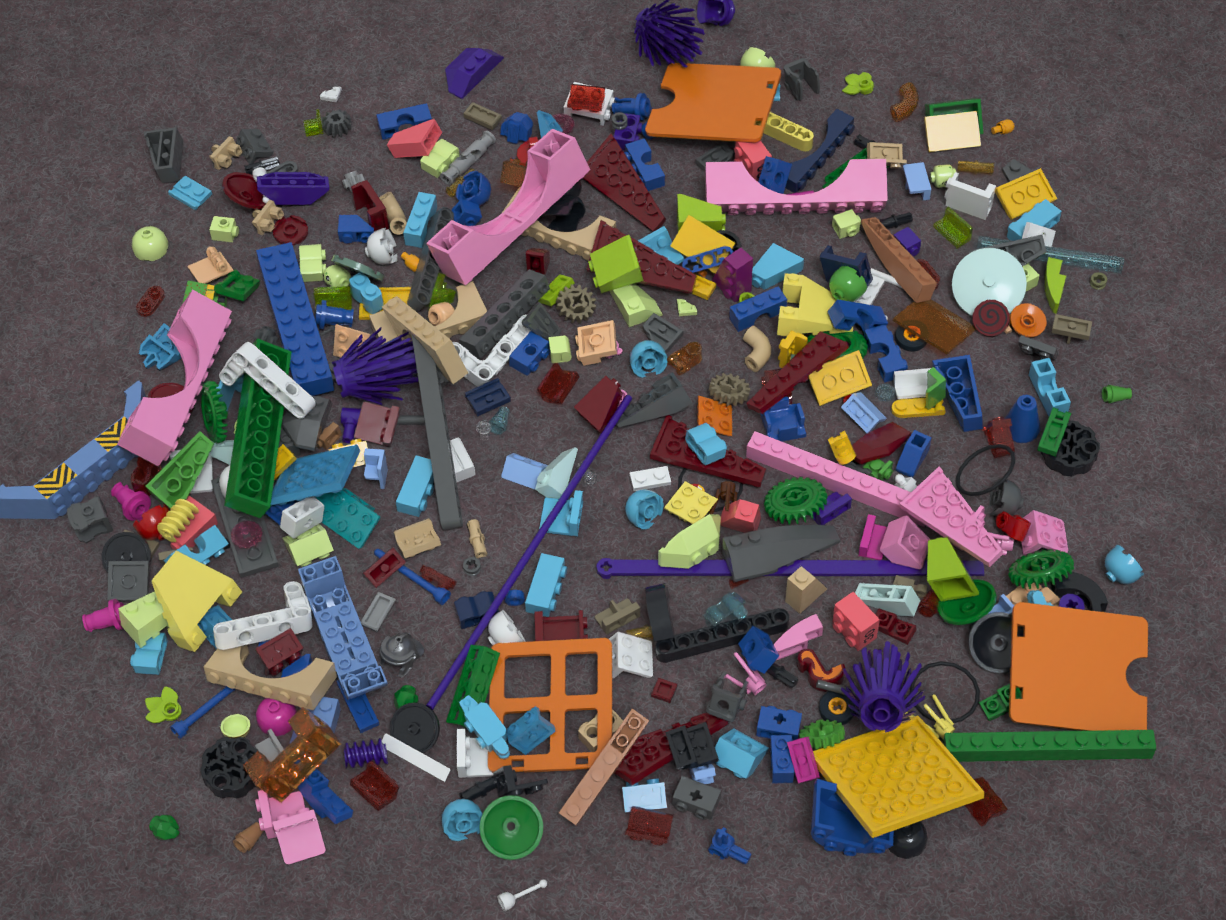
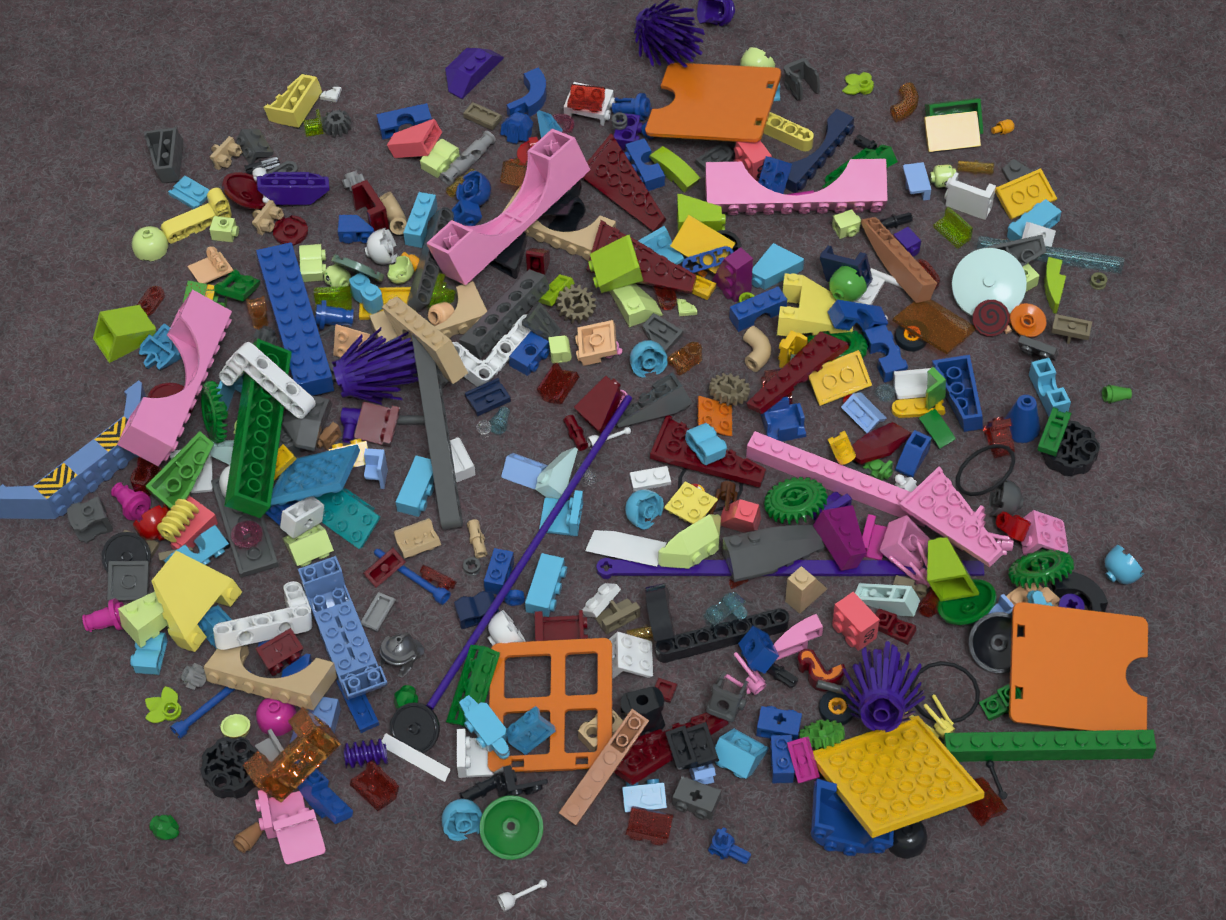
tan bracket [867,142,907,169] -> none
none -> lime slope [93,305,156,363]
none -> light yellow beam [161,188,232,244]
none -> light grey gear [181,663,207,690]
none -> clear orange piece [246,295,269,329]
none -> light yellow wedge [264,74,322,128]
none -> yellowish green hair [387,256,414,284]
none -> blue brick [484,548,514,595]
none -> black slope [489,232,527,279]
none -> blue arch [506,67,547,117]
none -> dark red pin [563,415,589,451]
none -> white plate [582,583,621,618]
none -> white sticker [585,530,667,567]
none -> white hinge [587,427,631,449]
none -> black piece [620,686,665,737]
none -> lime slope [649,146,700,193]
none -> clear red plate [653,286,677,310]
none -> magenta wedge [813,505,867,571]
none -> bright pink plant [889,542,930,588]
none -> green slope [918,408,956,449]
none -> black hinge [986,760,1007,800]

